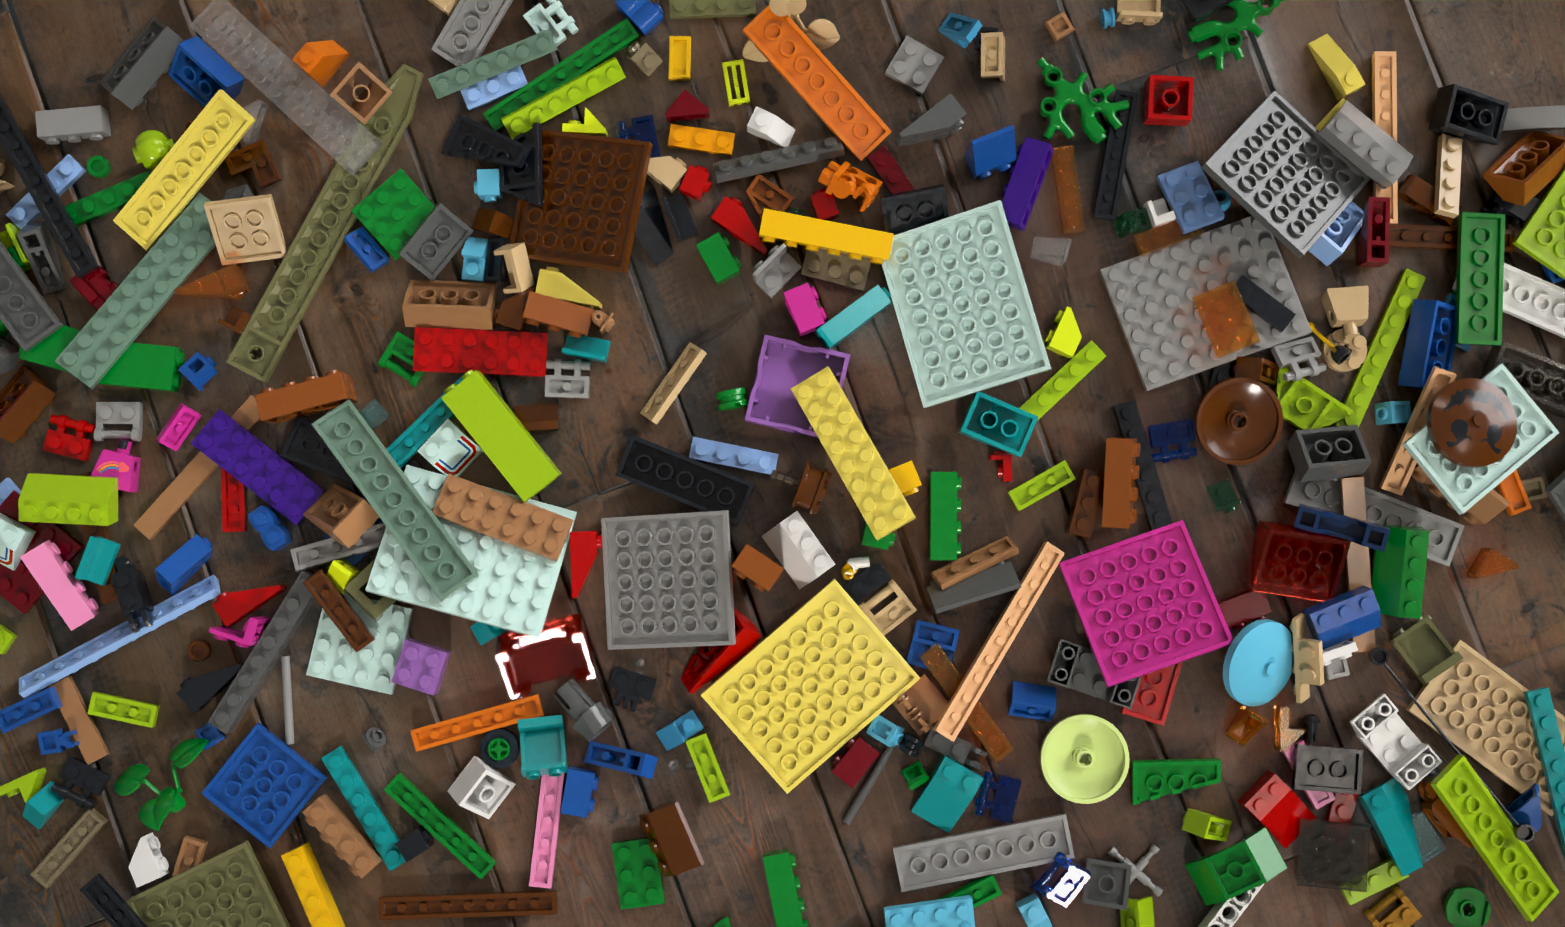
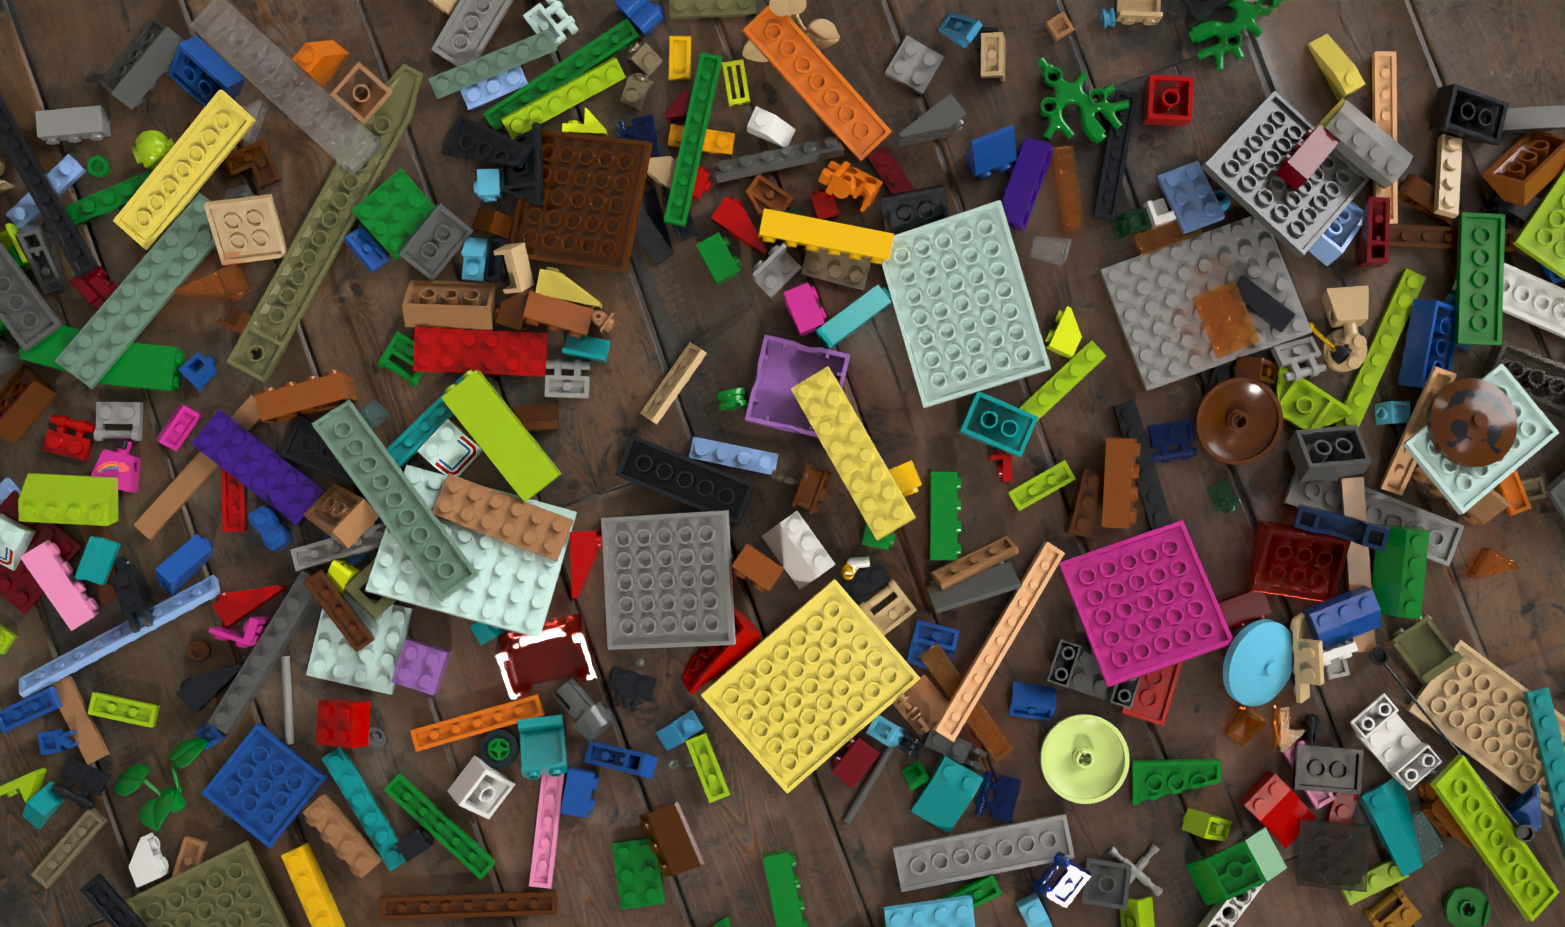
none -> red brick [316,698,371,748]
none -> dark tan bracket [620,73,653,110]
none -> green plate [664,52,722,227]
none -> brick [1276,124,1340,191]

